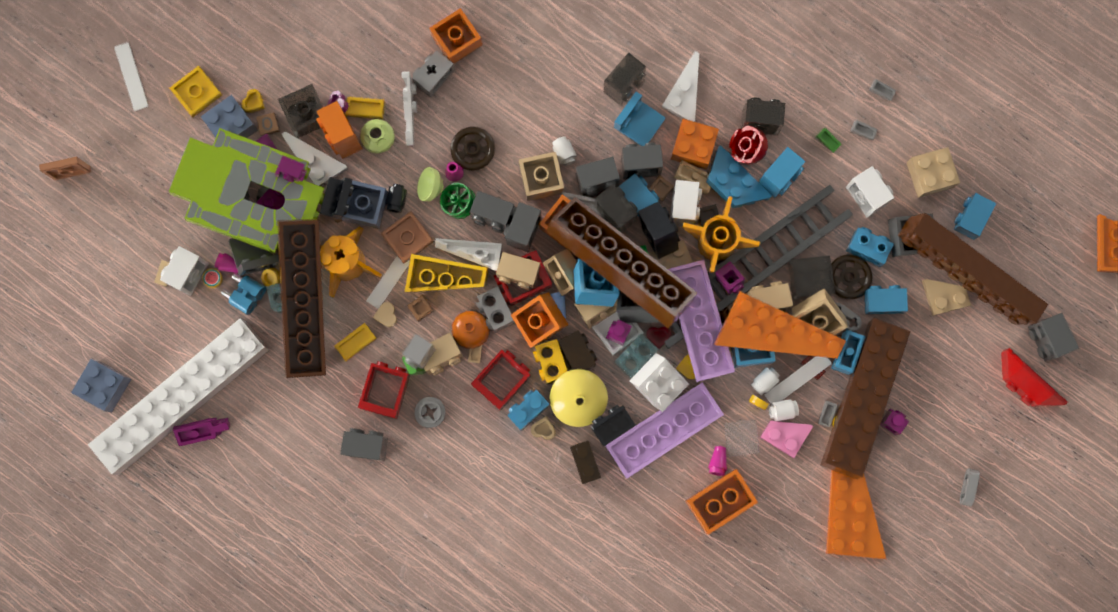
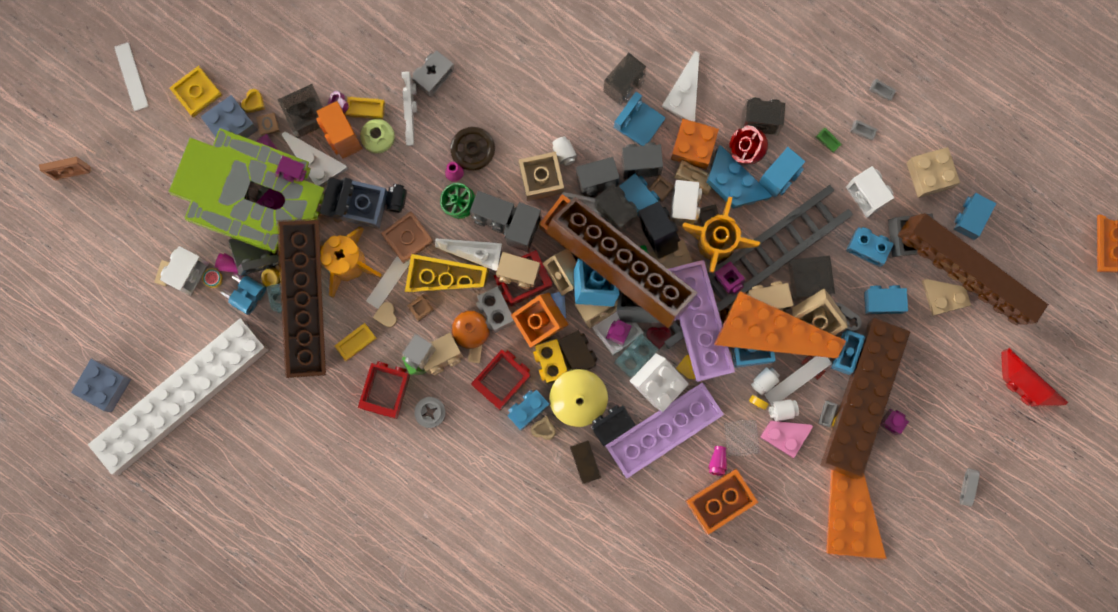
magenta hinge [173,418,230,446] -> none
dark grey brick [340,428,388,461] -> none
yellowish green piece [417,167,444,202] -> none
orange brick [429,8,483,64] -> none
dark brown plate [827,254,873,300] -> none
dark grey brick [1028,313,1079,361] -> none

